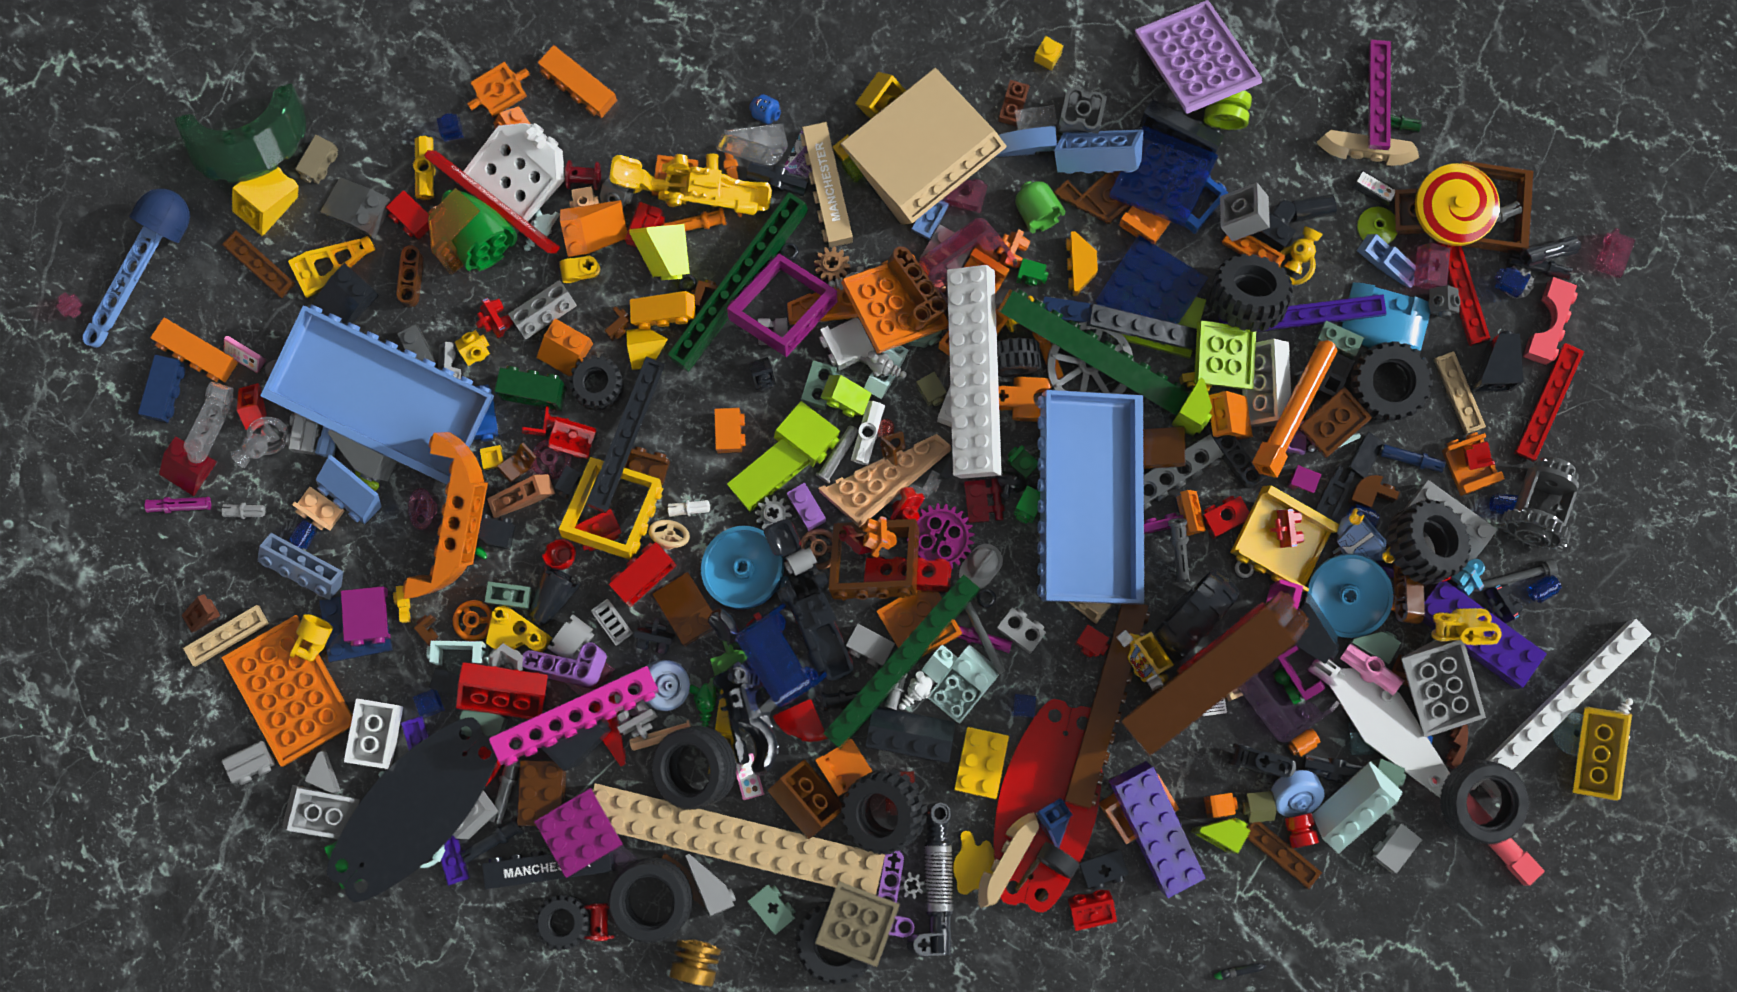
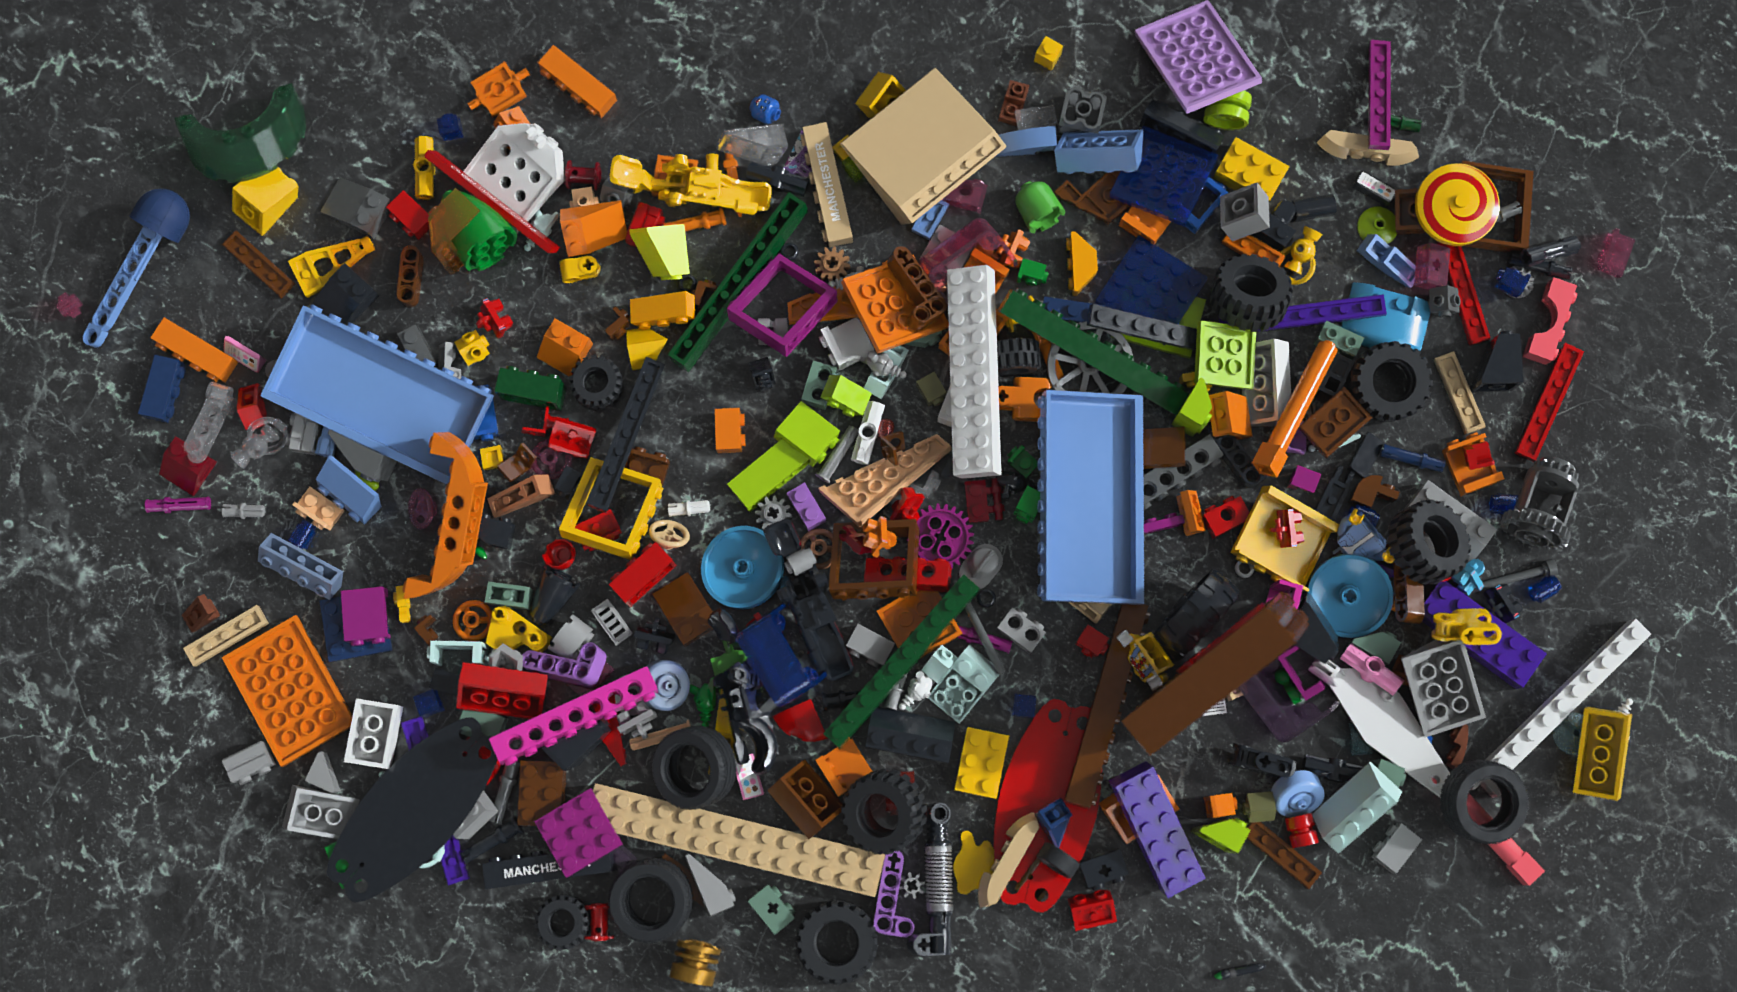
yellow piece [290,614,333,662] -> none
dark tan brick [296,135,338,184] -> none
light grey brick [509,280,577,340] -> none
dark tan plate [816,881,900,967] -> none
dark grey pin [1168,518,1190,583] -> none
orange brick [1287,728,1321,757] -> none
none -> yellow brick [1213,137,1290,202]

